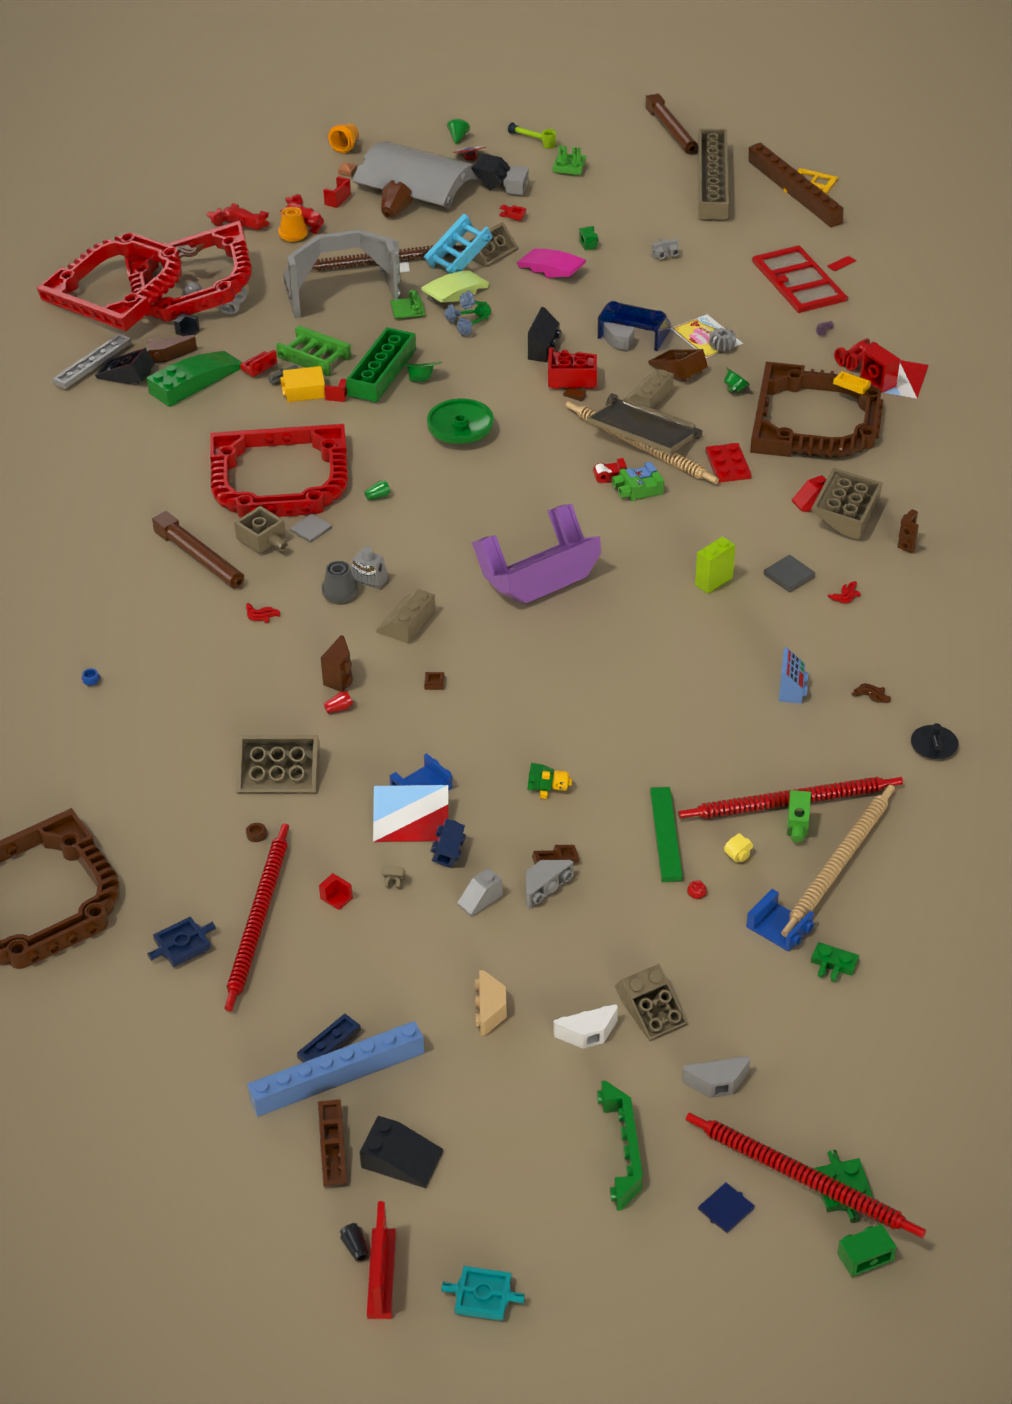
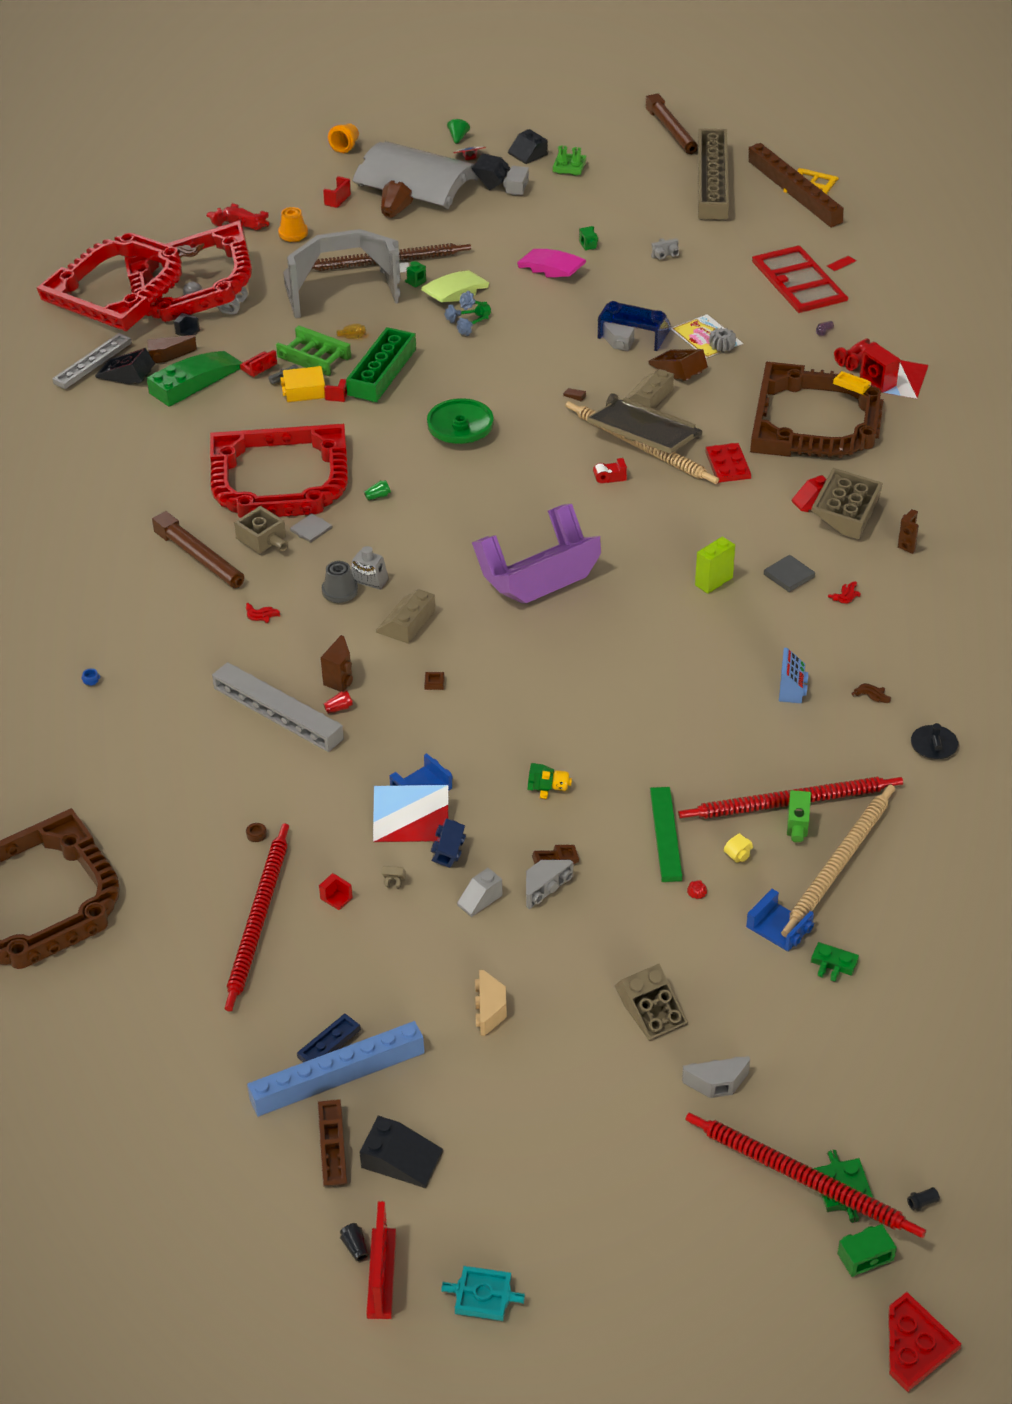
dark blue plate [147,916,216,967] -> none
dark tan slope [236,735,320,793] -> none
red animal [281,194,324,235] -> none
nougat tile [338,163,357,176] -> none
bright green hinge [390,290,425,319] -> none
green piece [403,362,443,382] -> none
medium azure fence [424,214,493,274] -> none
dark tan slope [463,222,518,267] -> none
red plate [499,204,527,221] -> none
lime piece [508,122,557,149] -> none
black slope [528,307,562,362] -> none
red wedge [548,347,597,389] -> none
white slope [553,1004,618,1049] -> none
green slope [597,1081,643,1211] -> none
bright green hips [612,462,664,501] -> none
clear blue piece [698,1182,755,1233] -> none
green piece [724,367,750,392] -> none
none -> light grey brick [212,662,344,752]
none -> clear yellow plant [337,323,366,339]
none -> green brick [405,261,427,288]
none -> black slope [508,129,548,164]
none -> red plate [888,1292,962,1392]
none -> black pin [907,1187,940,1211]

